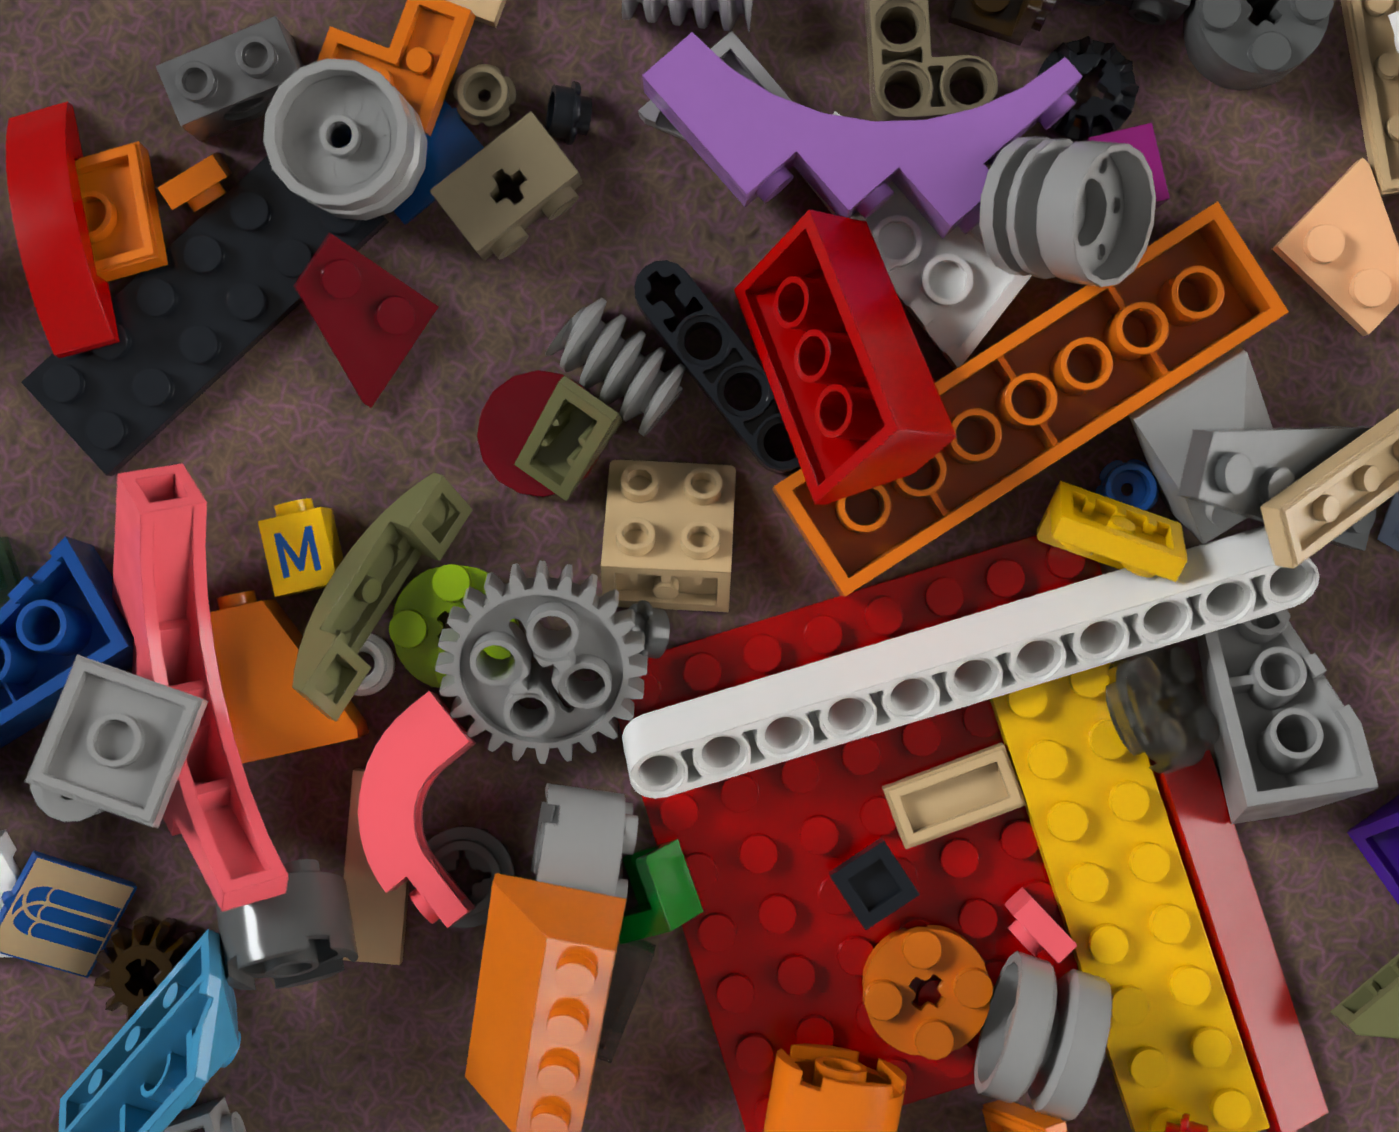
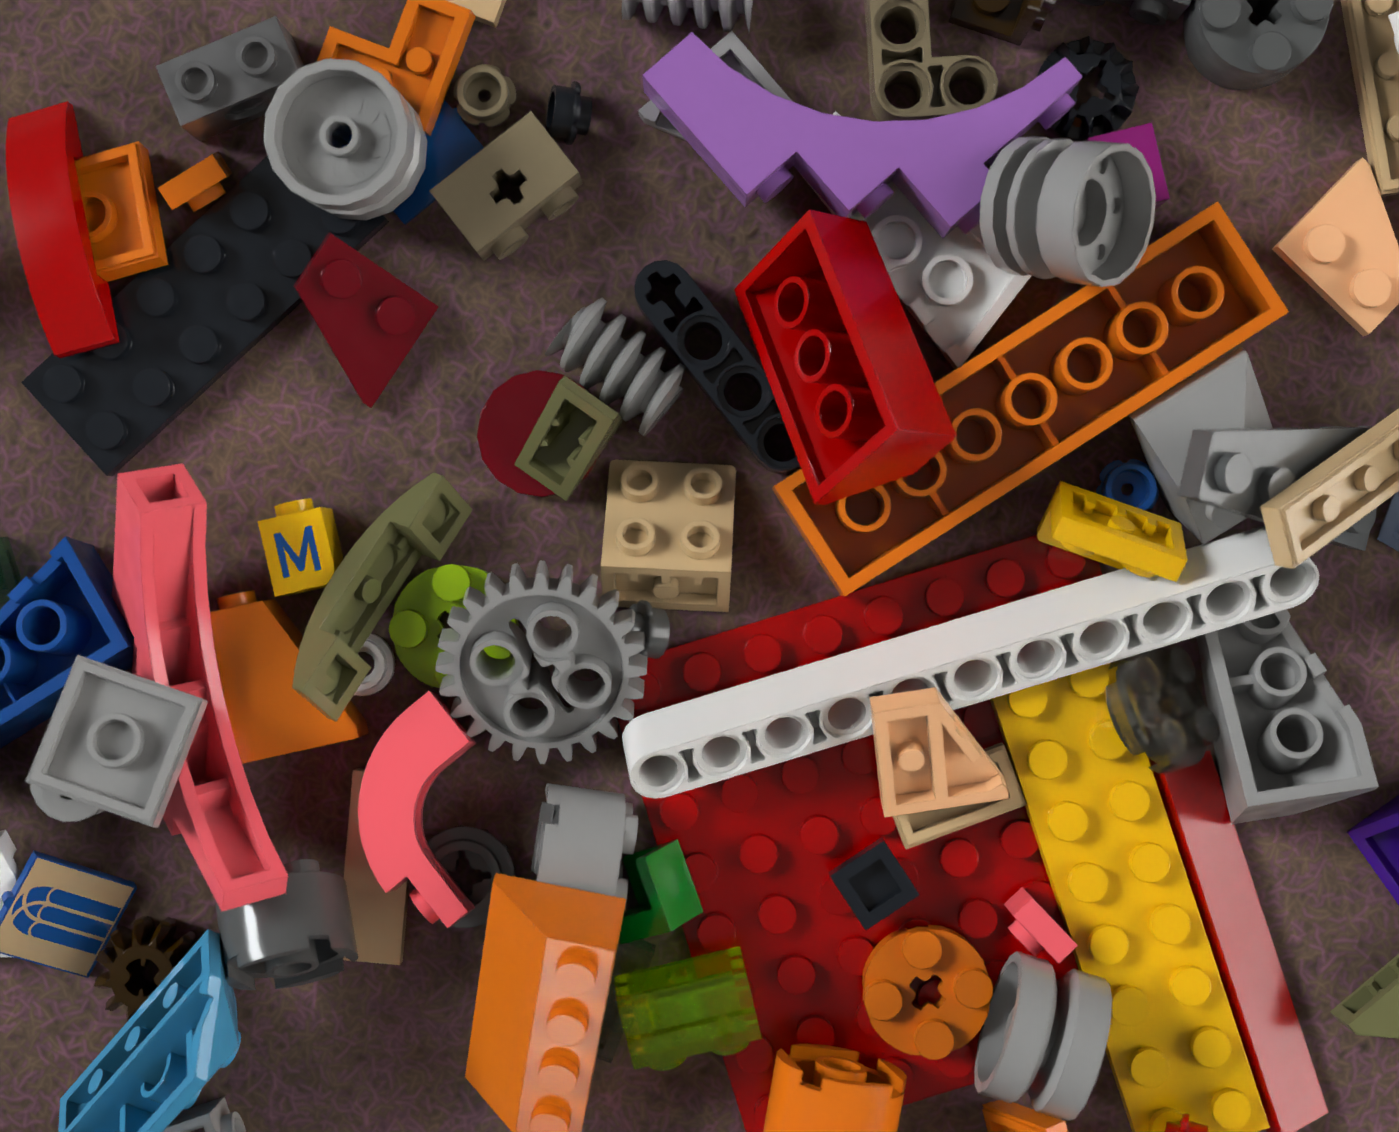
none -> clear neon green brick [614,946,762,1071]
none -> light nougat wing [869,687,1009,817]

